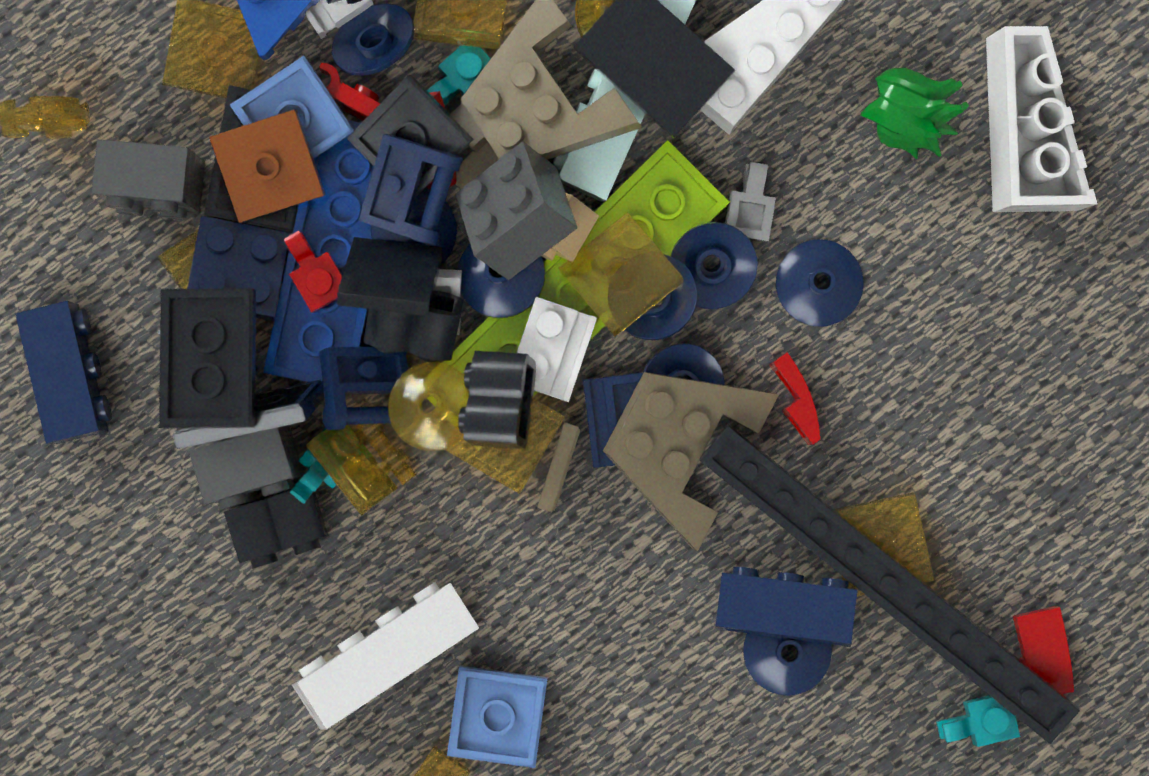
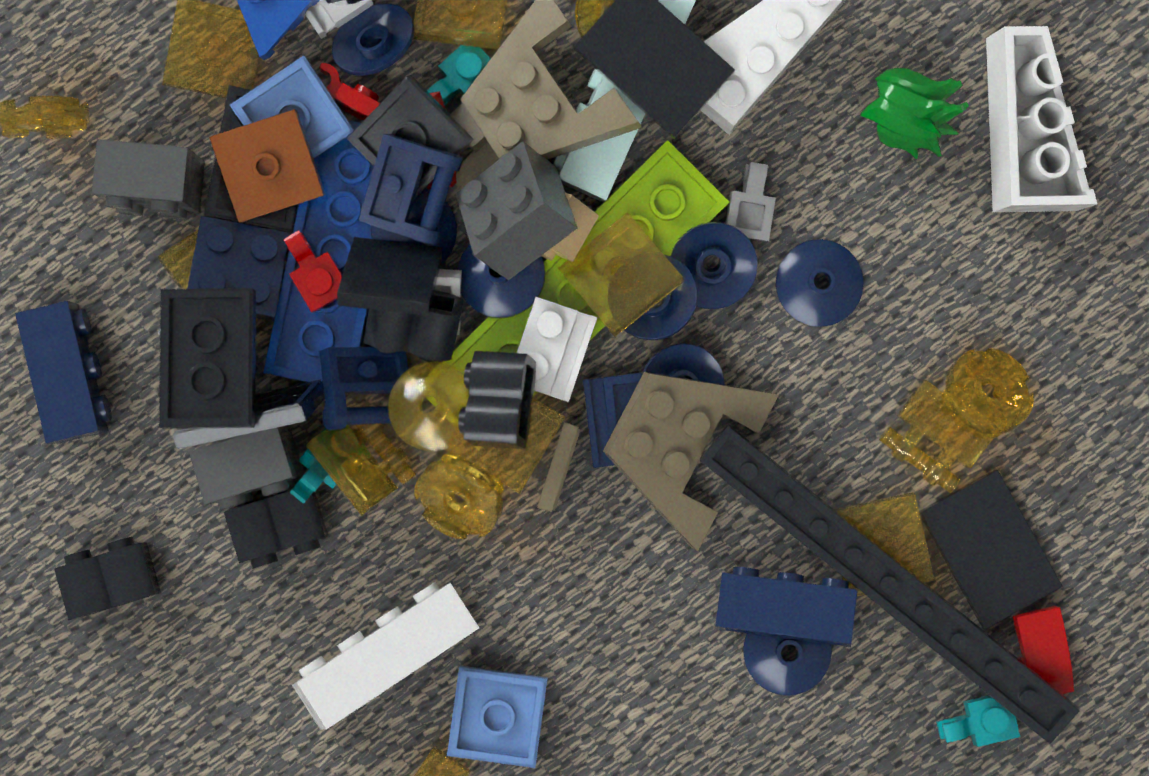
red slope [769,352,820,445] -> none
none -> black brick [54,537,161,620]
none -> clear yellow plate [414,453,504,539]
none -> clear yellow plate [879,380,997,493]
none -> black tile [918,470,1063,629]
none -> clear yellow plate [942,348,1034,439]

